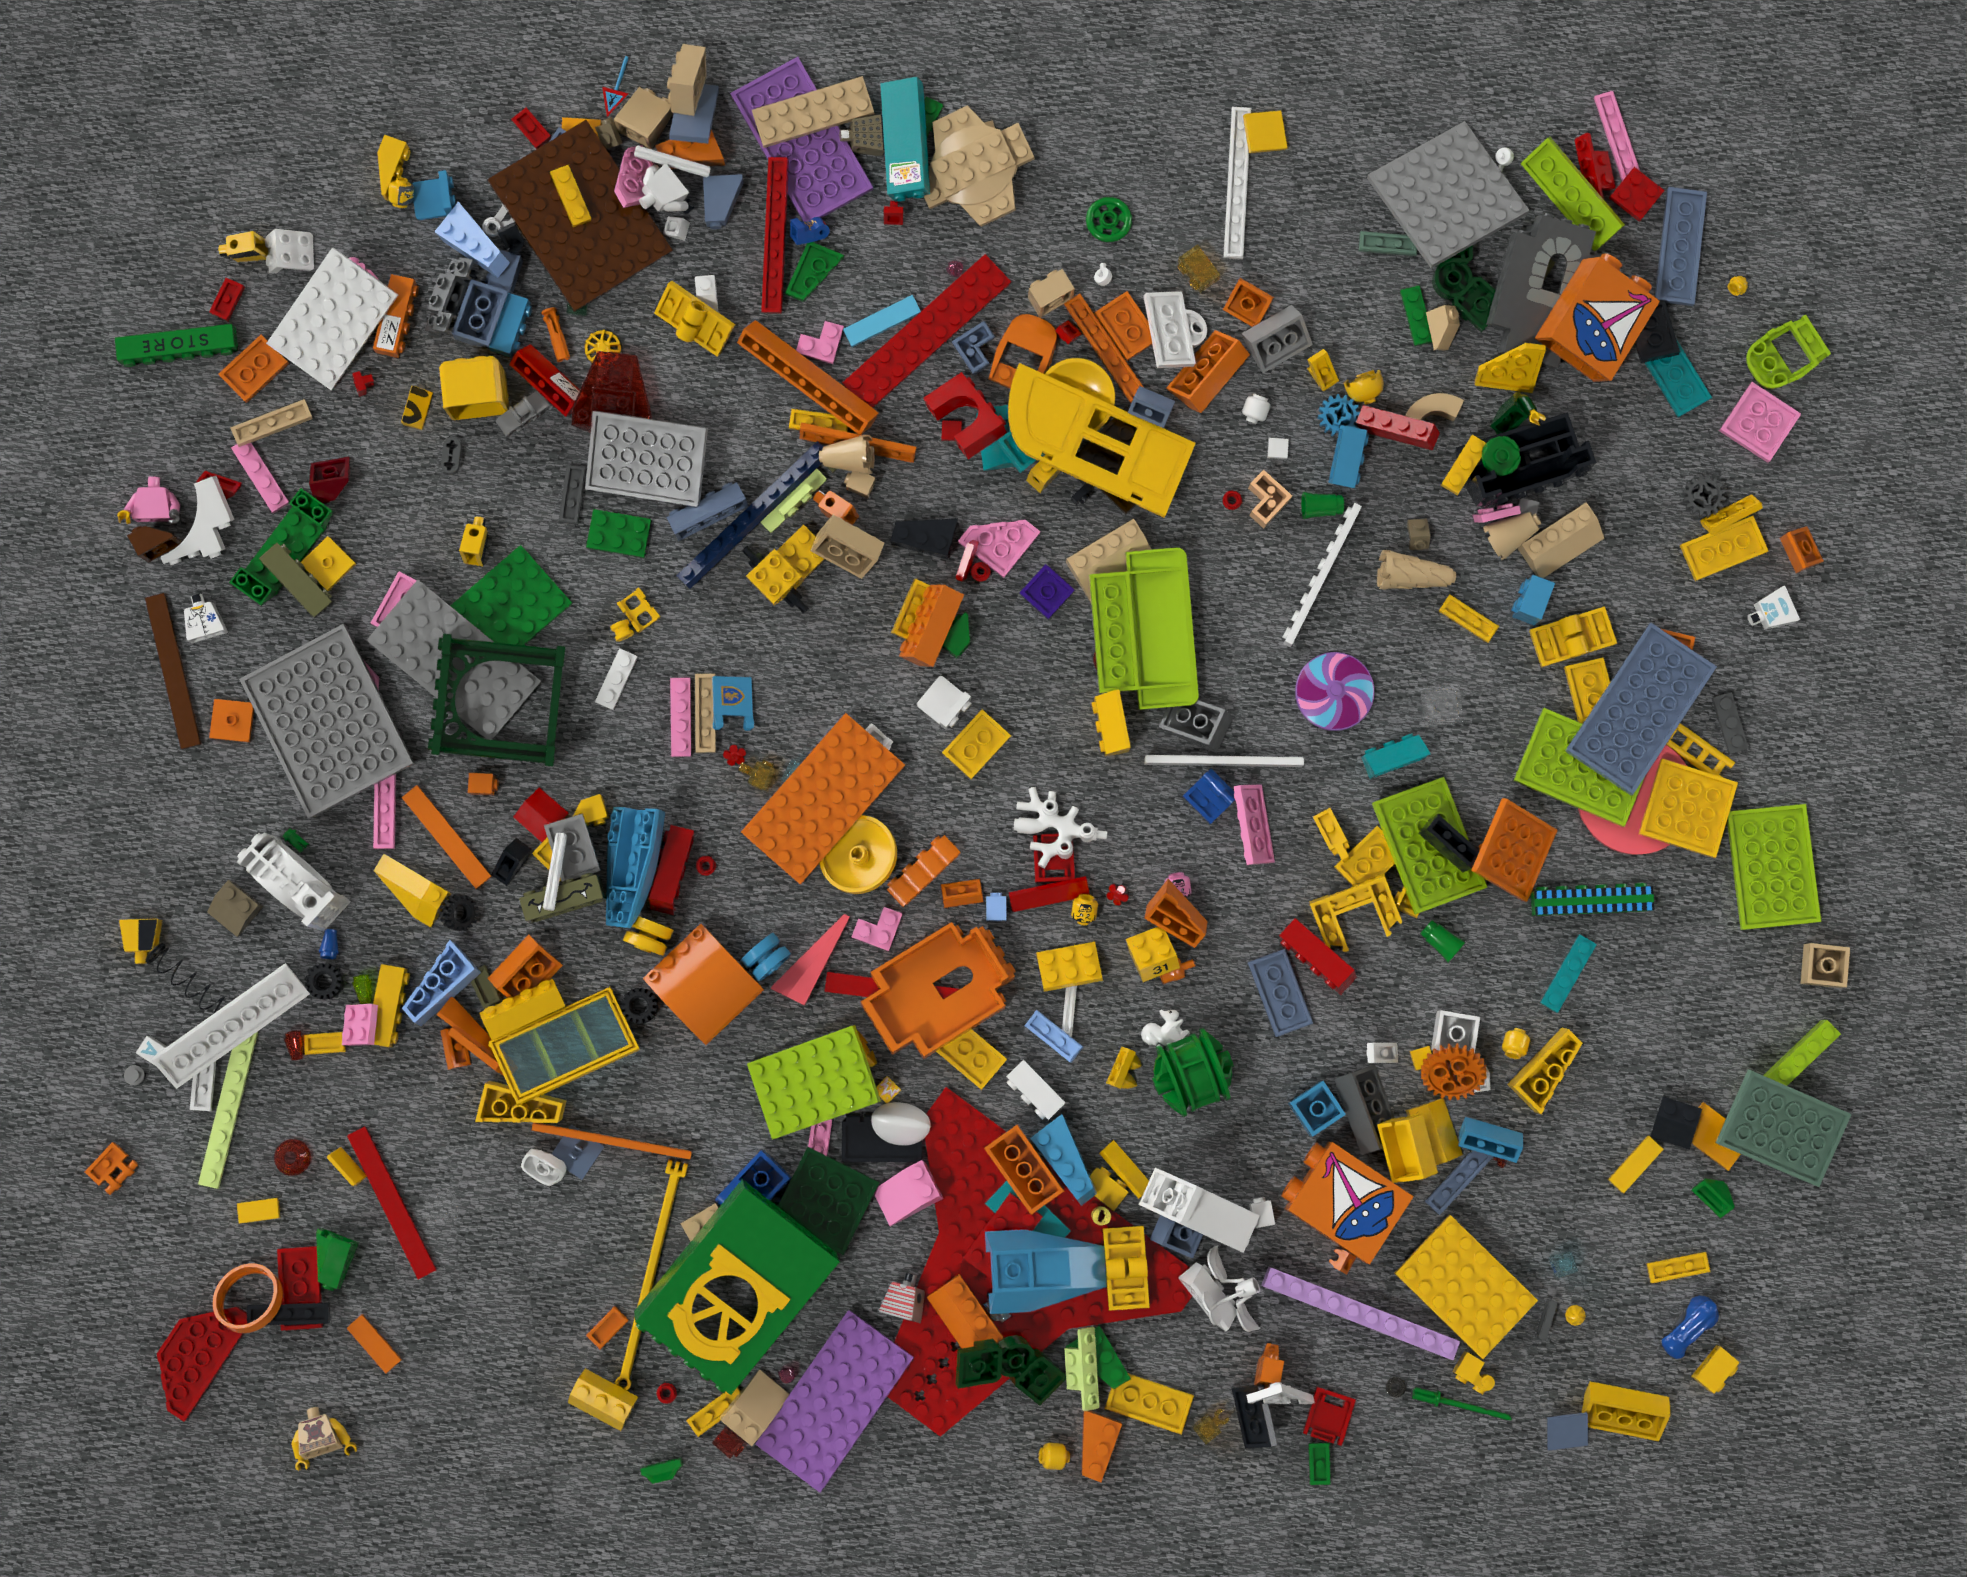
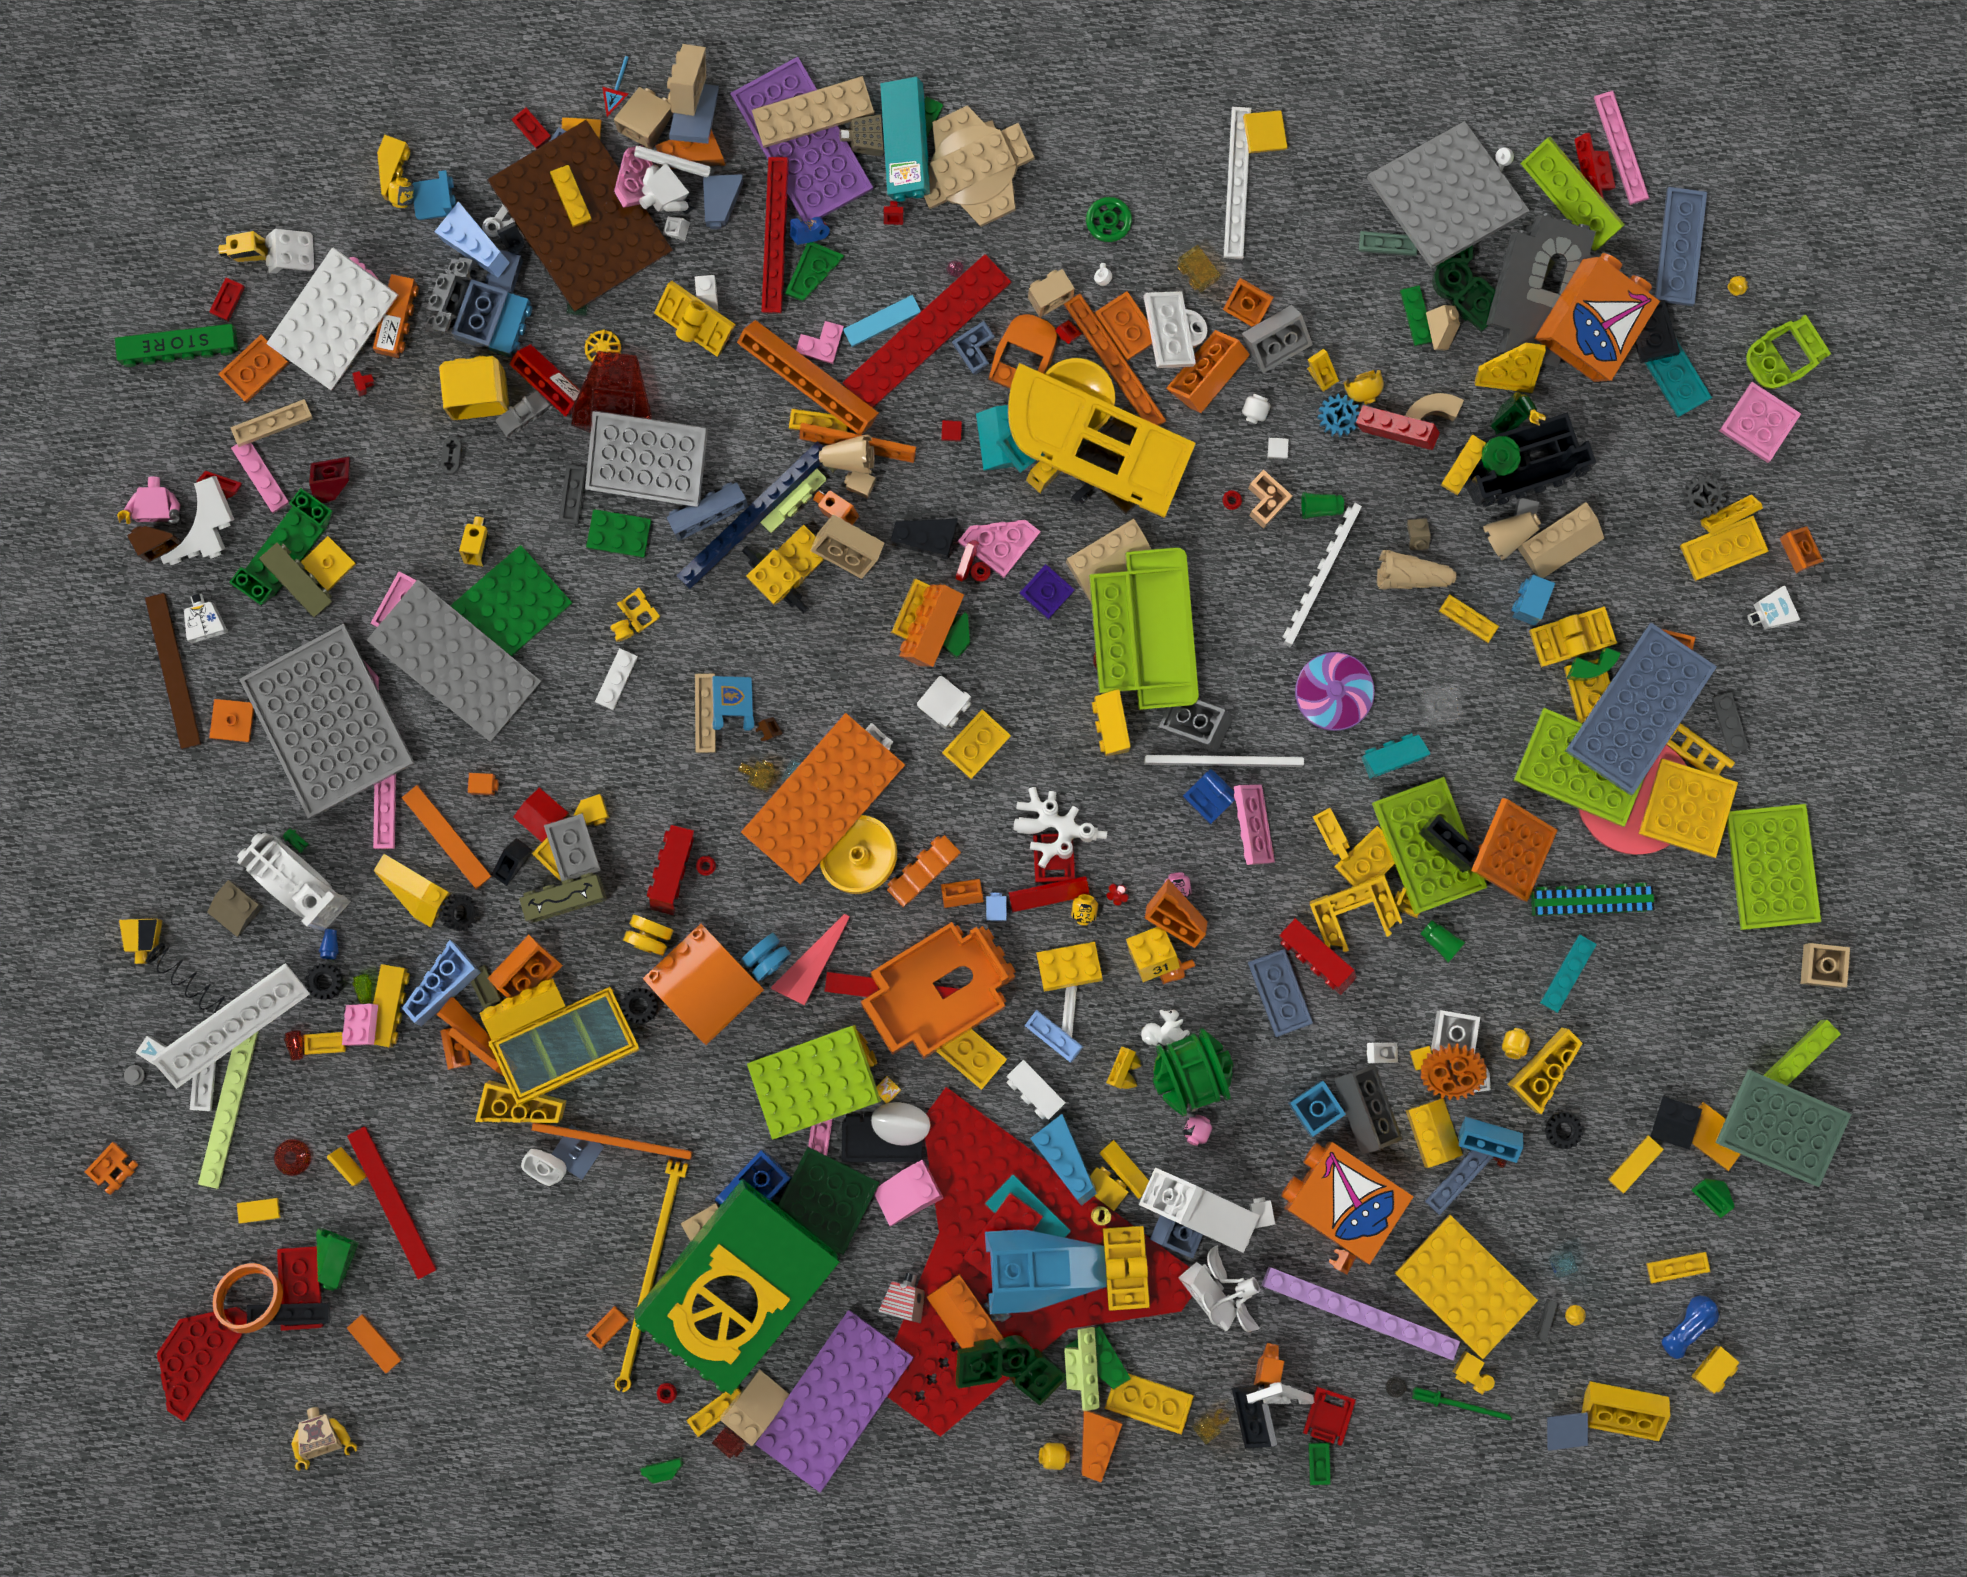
slope [401,386,433,430] -> none
dark green arch [428,634,565,767] -> none
orange piece [541,307,570,363] -> none
white axle [543,833,567,911] -> none
yellow slope [568,1368,638,1431] -> none
dark tan bracket [595,117,622,149] -> none
dark azure wedge [606,807,665,928] -> none
bright pink plate [670,678,692,757] -> none
red plant [723,745,746,766] -> none
clear pink hinge [778,1367,795,1383] -> none
bright pink plate [852,907,903,951] -> none
red arch [923,372,1007,459] -> none
orange slope [984,1124,1064,1214] -> none
sand blue brick [1128,386,1175,428] -> none
dark azure brick [1328,425,1369,488] -> none
yellow piece [1377,1114,1438,1183] -> none
bright pink plate [1473,503,1521,523] -> none
red plate [1609,167,1665,222] -> none
none -> reddish brown tile [756,717,783,741]
none -> bright pink head [1183,1115,1212,1146]
none -> black tyre [1545,1113,1583,1149]
none -> green brick [1567,648,1621,681]

